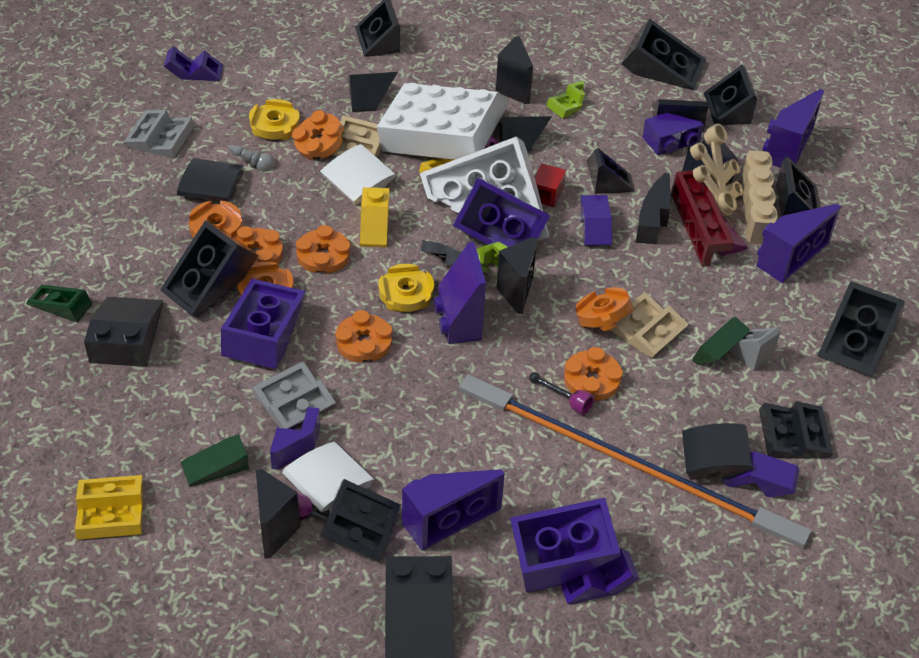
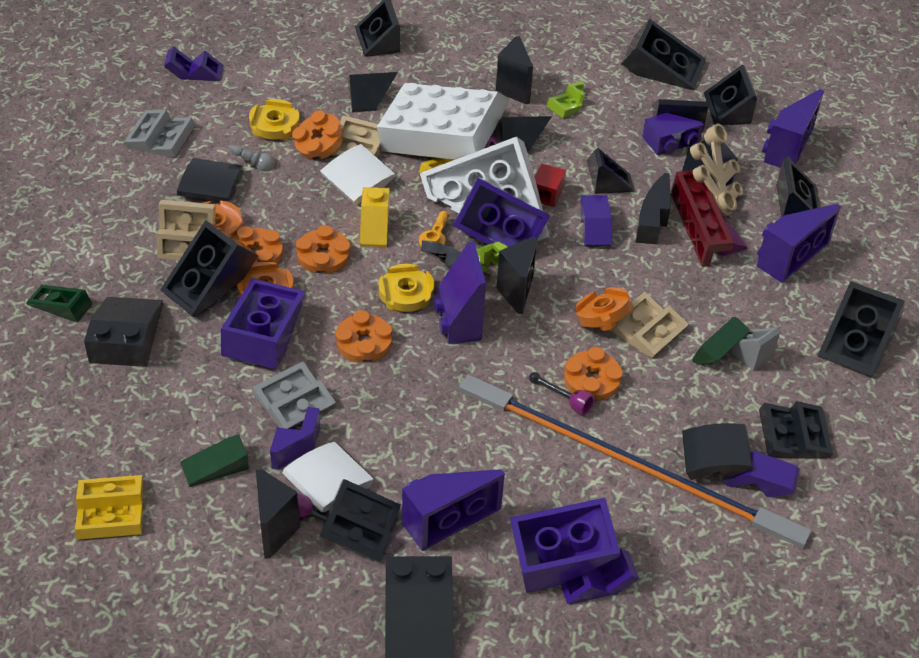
tan brick [741,150,777,244] -> none
none -> tan slope [157,200,216,260]
none -> light orange plate [419,211,450,247]

